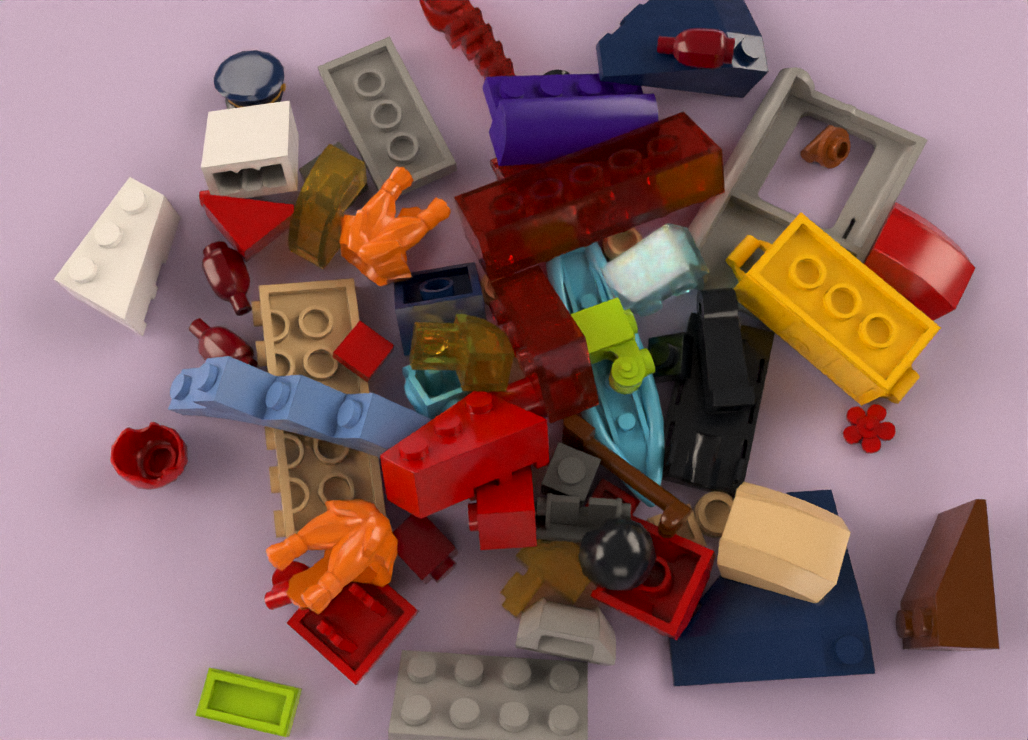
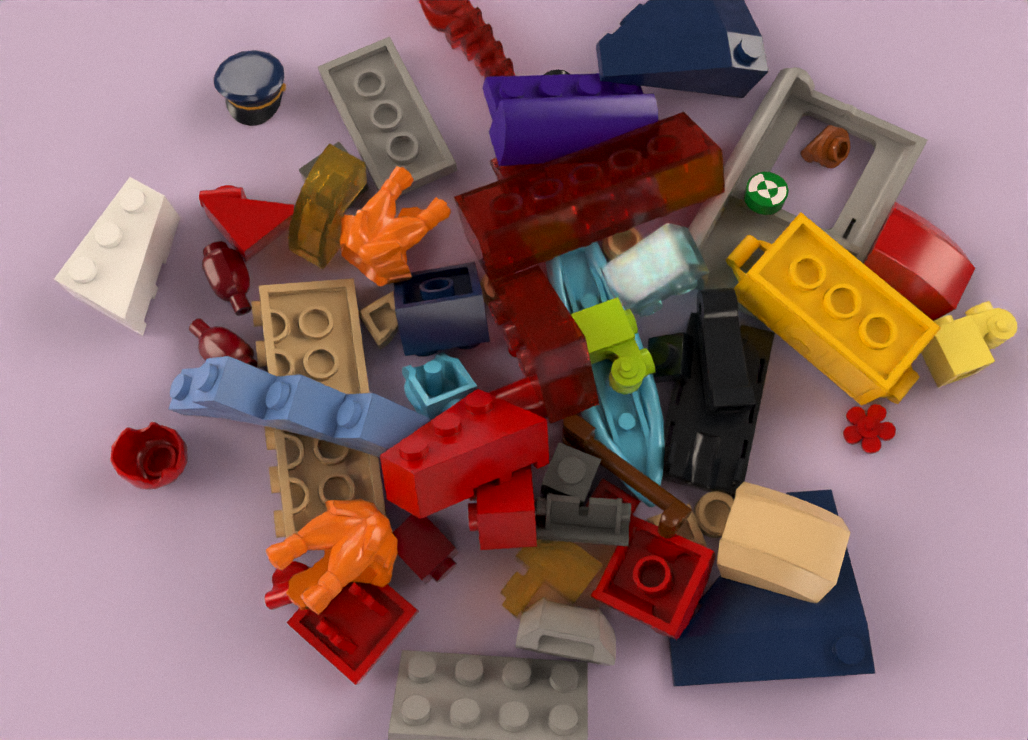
lime tile [195,668,302,737] -> none
white brick [201,101,299,198] -> none
red tile [332,321,395,383] -> none
clear yellow brick [409,314,514,392] -> none
black hair [578,518,657,591] -> none
dark red plant [657,28,735,70] -> none
reddish brown slope [896,499,1000,651] -> none
none -> tan tile [358,291,399,350]
none -> green tile [744,172,789,215]
none -> light yellow brick [921,301,1017,388]

